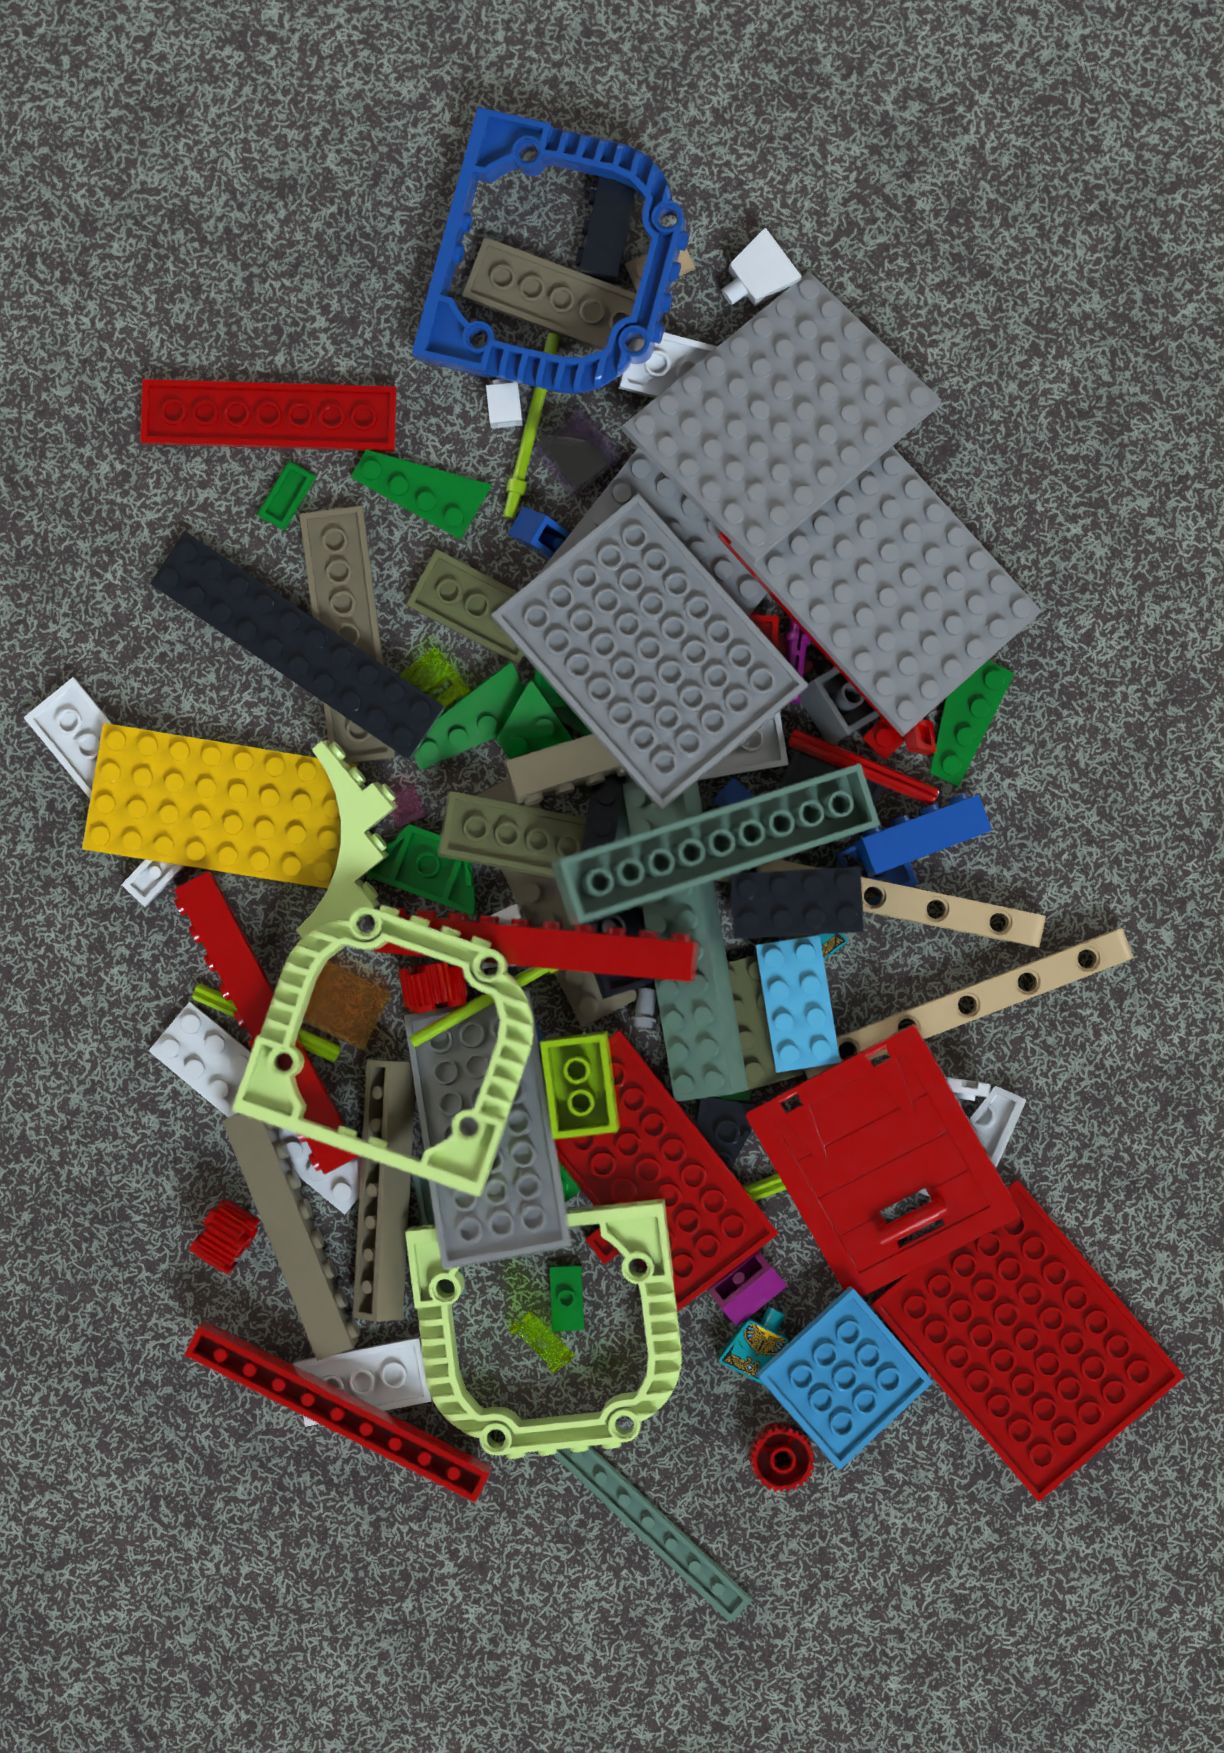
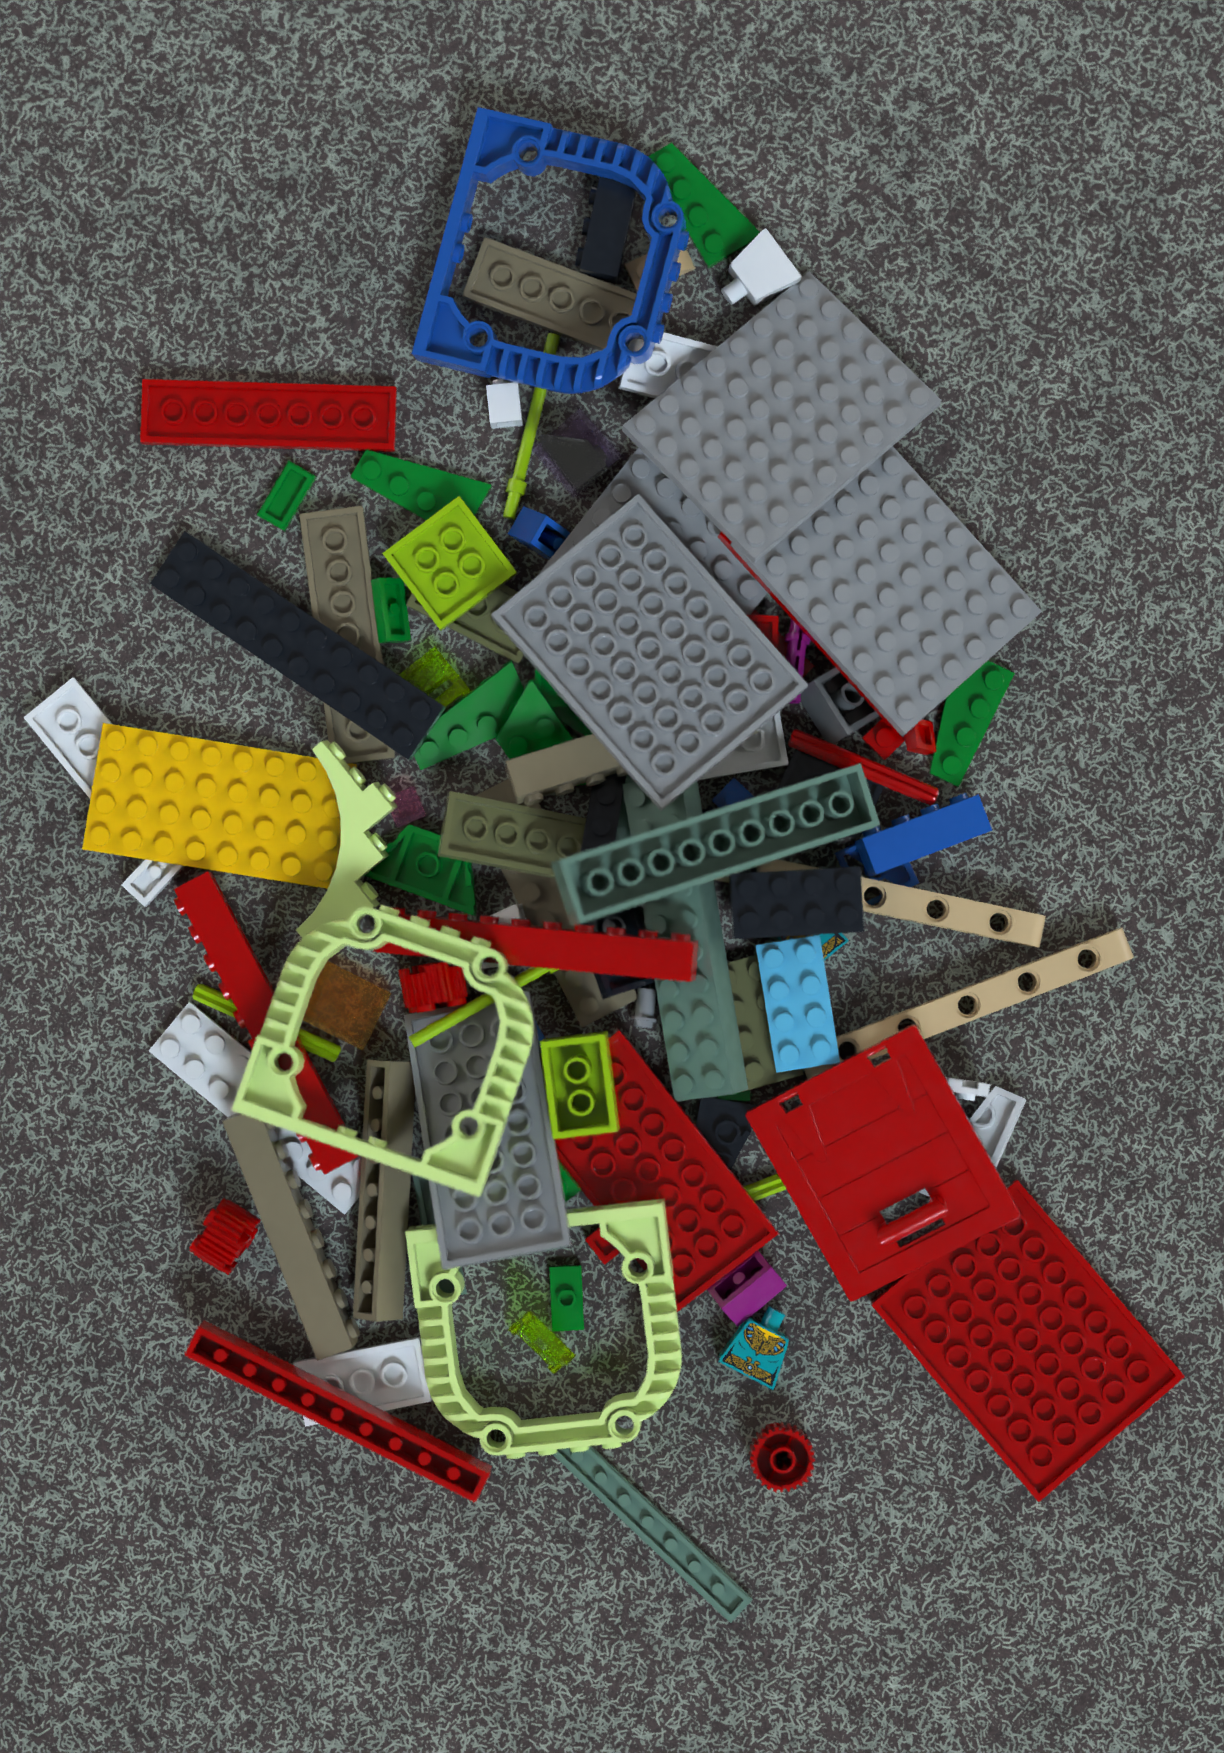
dark azure plate [755,1286,933,1470] -> none
none -> green plate [371,578,411,643]
none -> lime plate [382,496,517,631]
none -> green wing [648,143,760,269]

